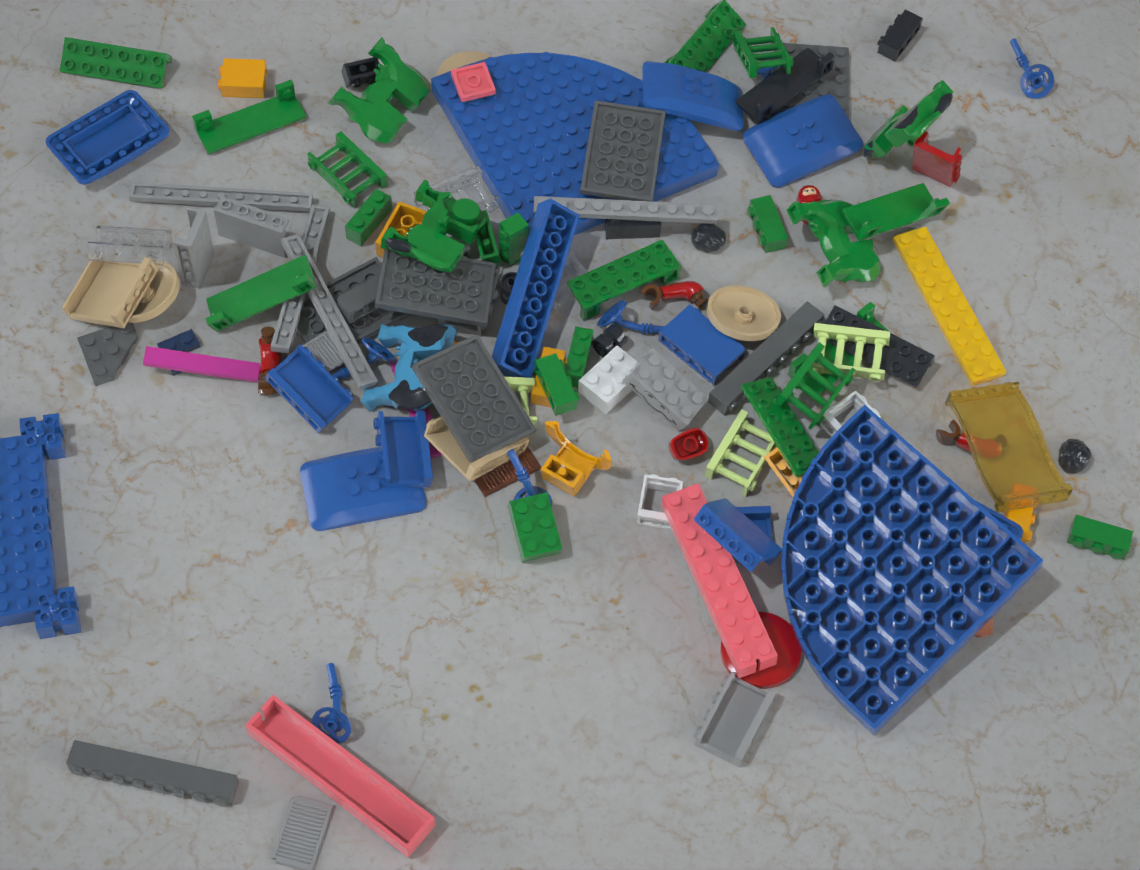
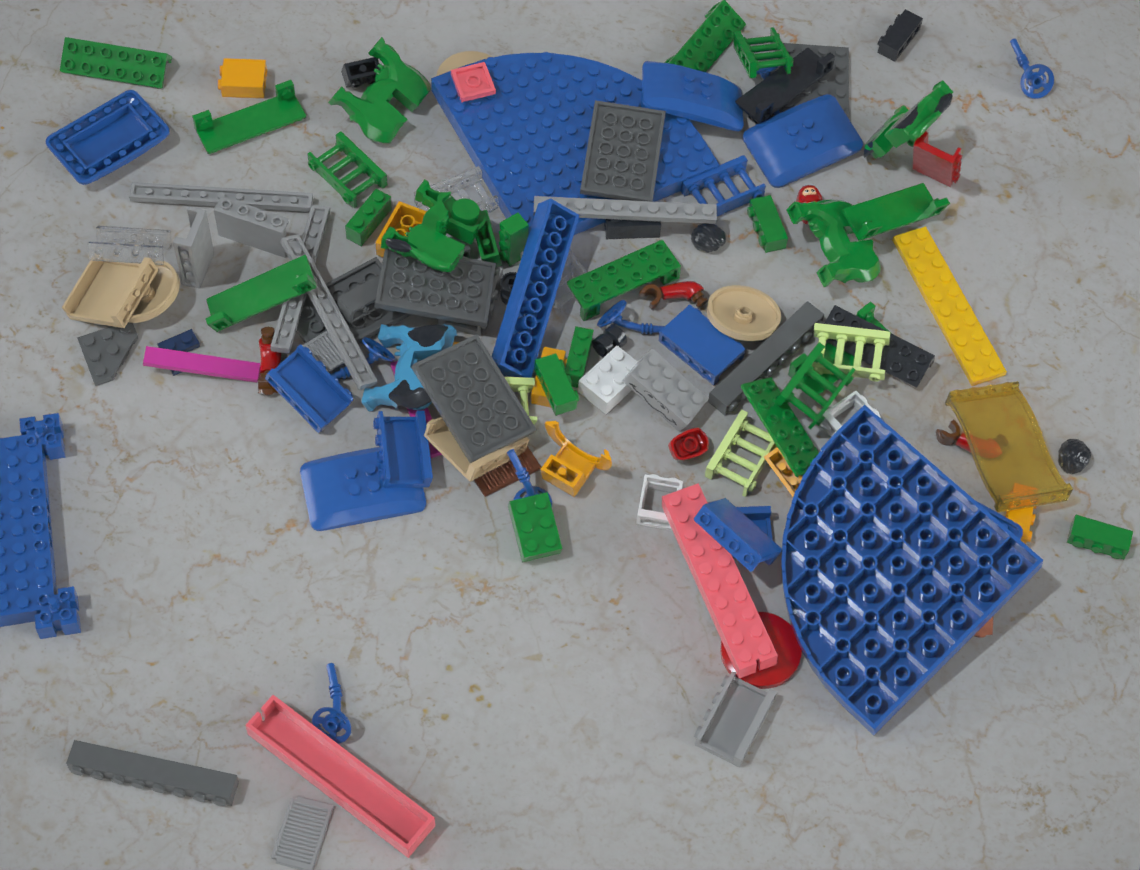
none -> blue fence [681,155,766,216]

